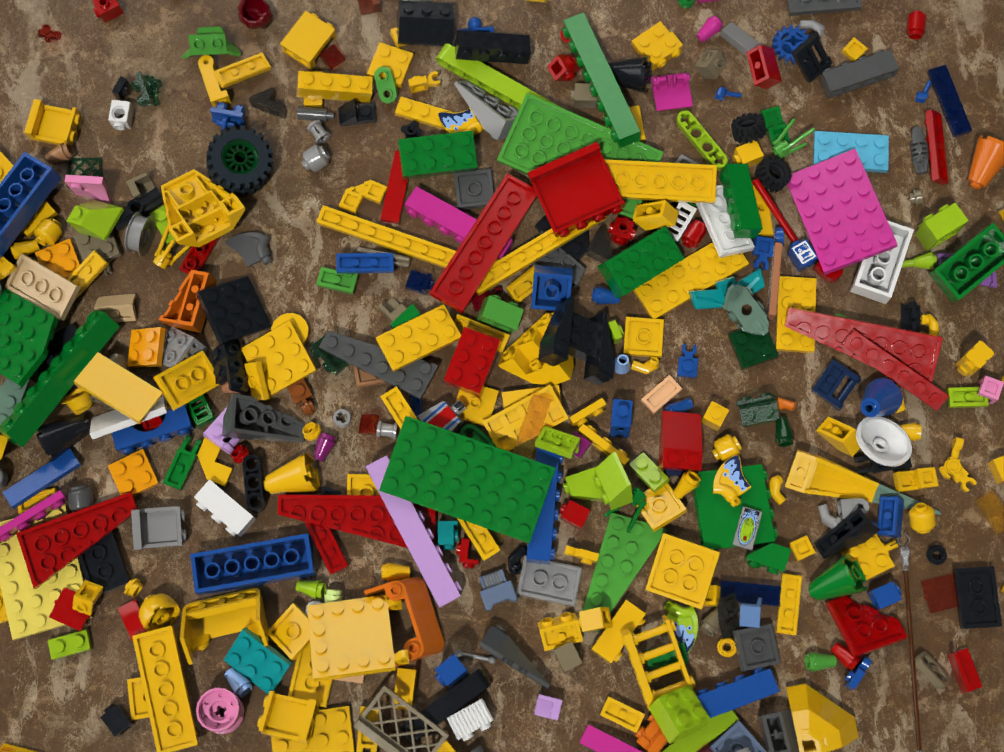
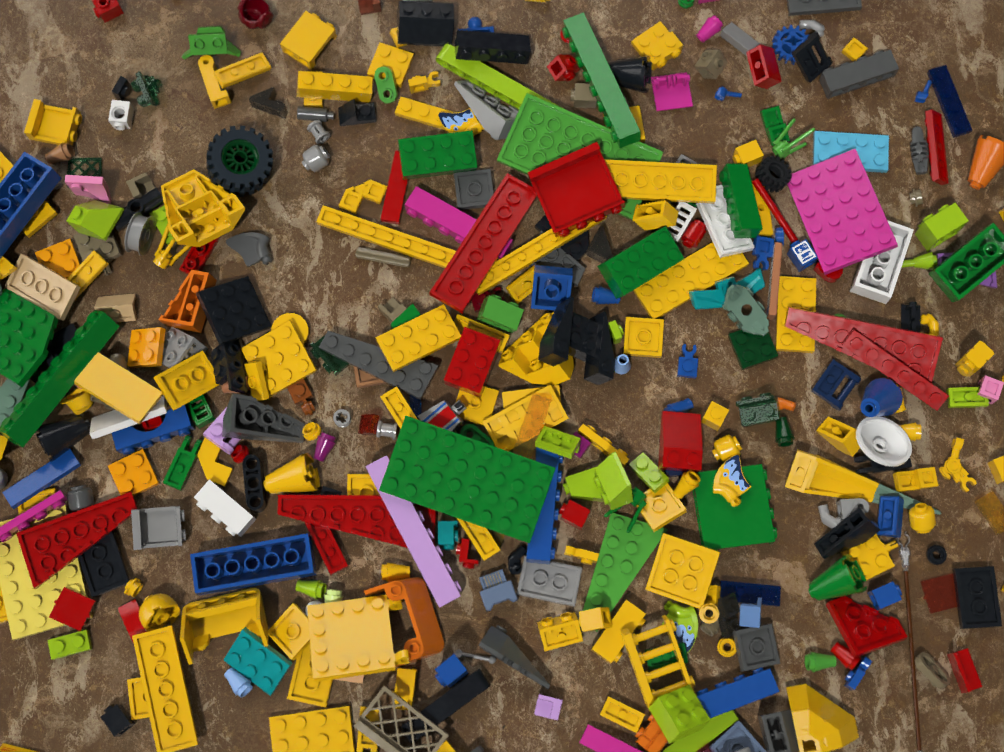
yellow cone [10,239,40,260] -> none
yellow head [34,218,63,246] -> none
clear red piece [37,24,61,43] -> none
yellow bracket [73,580,103,615] -> none
bright pink wheel [196,688,245,735] -> none
blue hips [210,102,246,131] -> none
yellow panel [257,690,320,745] -> none
bright green plate [316,267,359,295] -> none
clear red plate [319,44,345,70] -> none
blue plate [336,253,394,274] -> none
black plate [401,121,422,138] -> none
clear blue bracket [405,270,435,296] -> none
white brick [447,699,494,742] -> none
dark tan panel [553,642,582,673] -> none
yellow plate [569,398,606,427] -> none
red brick [608,217,637,246] -> none
blue torso [609,399,633,438] -> none
yellow arm [631,357,659,374] -> none
light nougat tile [641,375,682,415] -> none
lime beam [676,111,728,171] -> none
black tyre [731,113,766,144] -> none
tile [732,507,762,551] -> none
green slope [744,543,791,575] -> none
yellow arm [768,475,787,505] -> none
yellow tile [775,573,802,636] -> none
yellow tile [788,535,816,562] -> none
red brick [907,11,927,40] -> none
none -> yellow plate [699,603,719,624]

